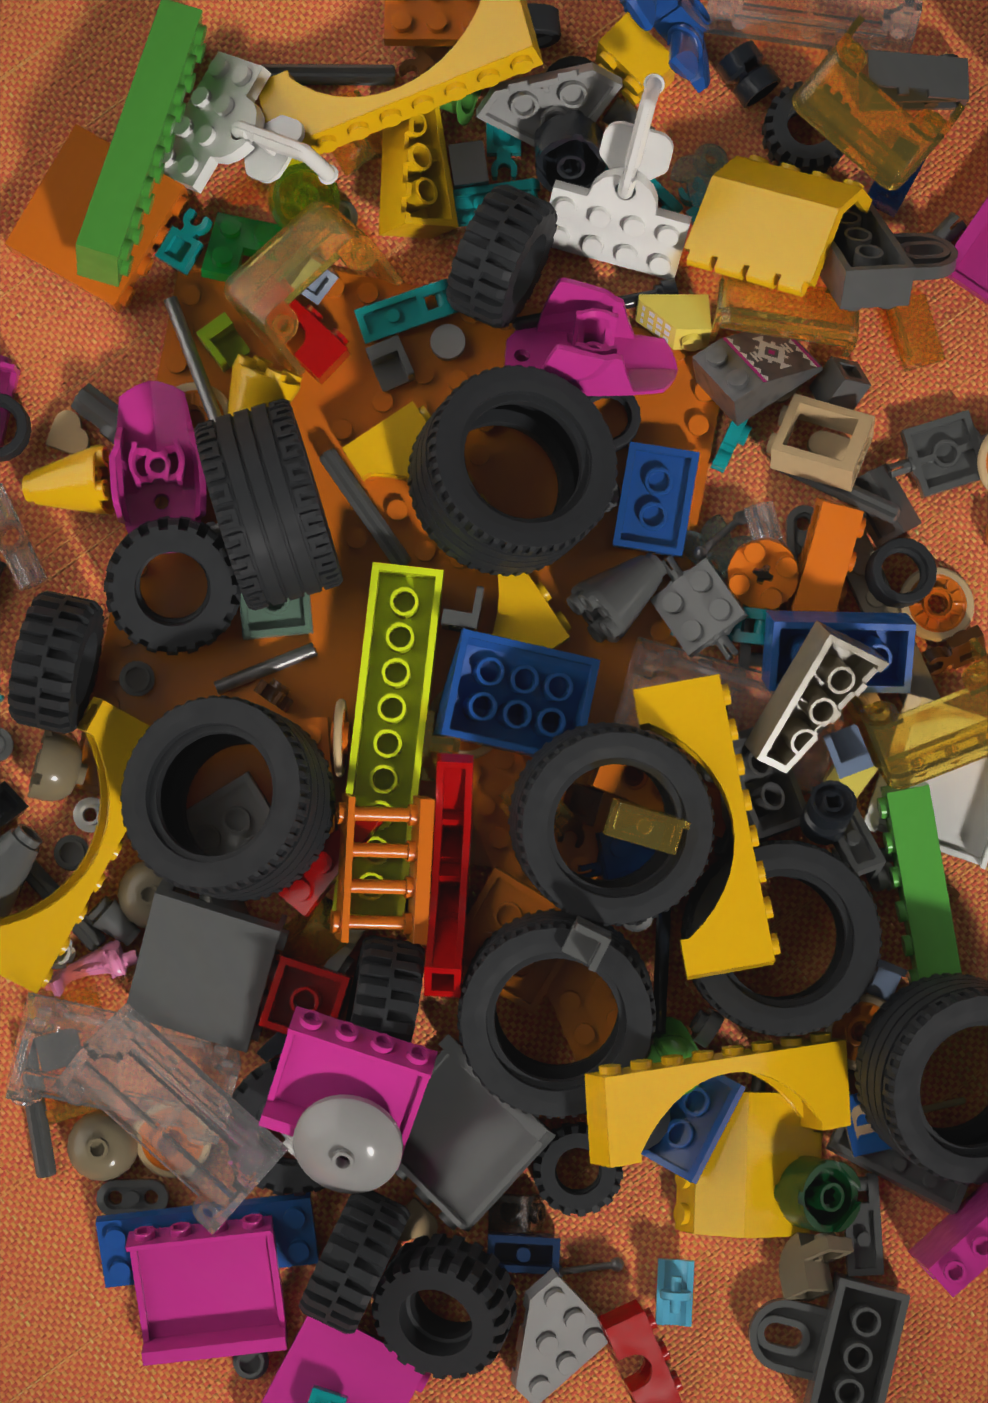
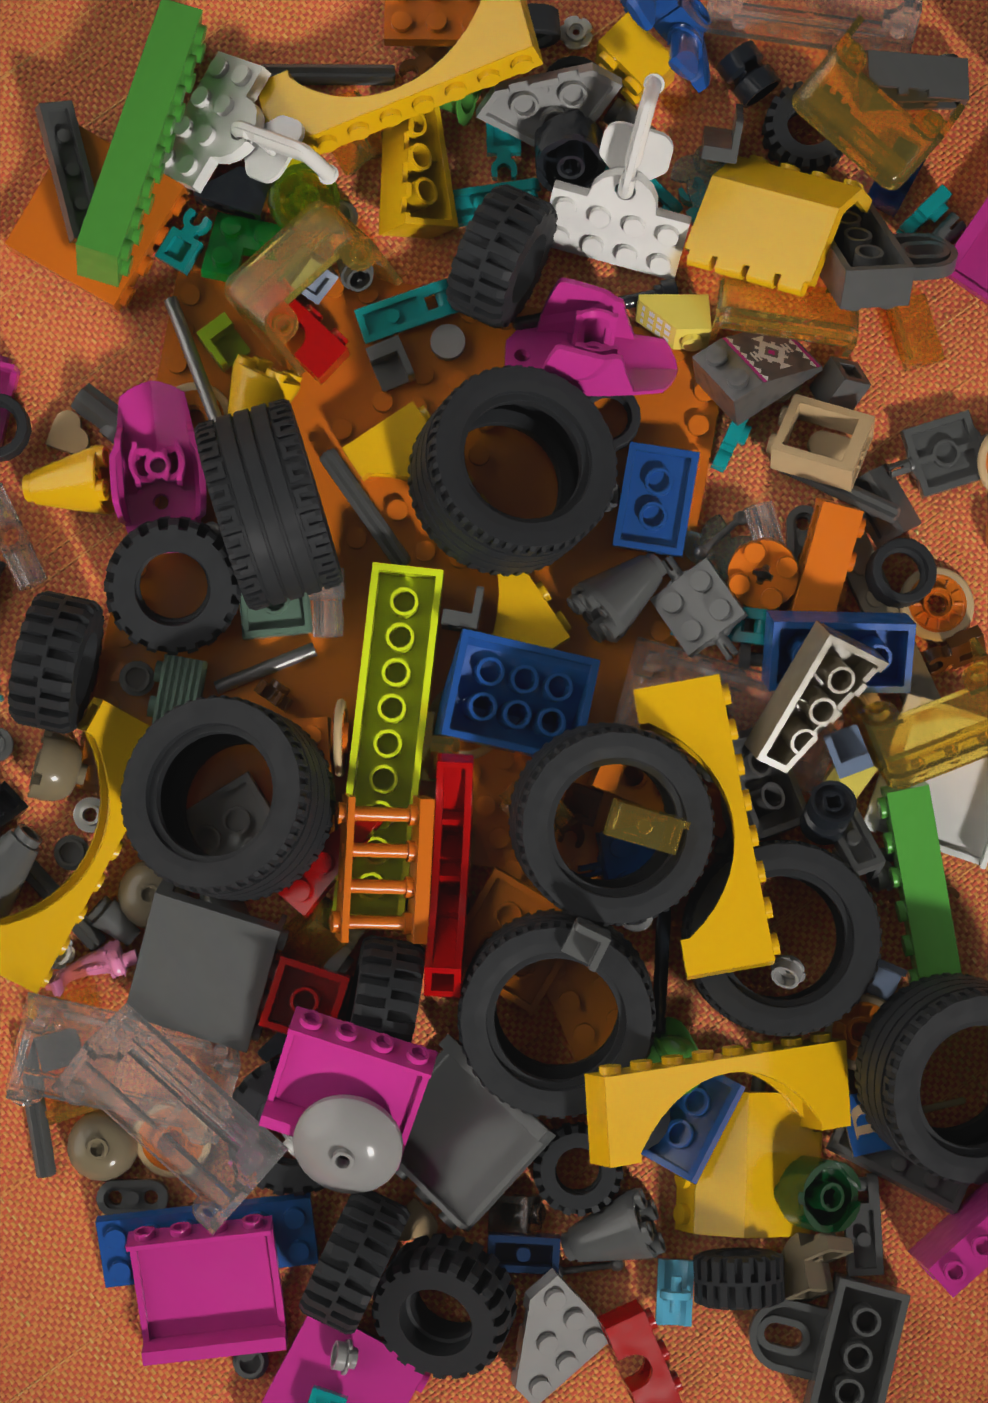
dark grey panel [448,140,489,190] -> none
dark grey plate [689,1007,724,1048] -> none
none -> dark grey plate [35,100,95,243]
none -> sand green brick [147,654,208,724]
none -> black slope [194,166,276,221]
none -> clear piece [309,568,346,638]
none -> light grey plate [330,1339,358,1375]
none -> dark grey cone [334,244,374,292]
none -> white plate [560,16,593,50]
none -> dark grey cone [561,1187,666,1262]
none -> black tyre [693,1248,785,1310]
none -> dark grey panel [701,104,744,164]
none -> light grey plate [771,955,806,989]
none -> teal plate [896,184,952,234]

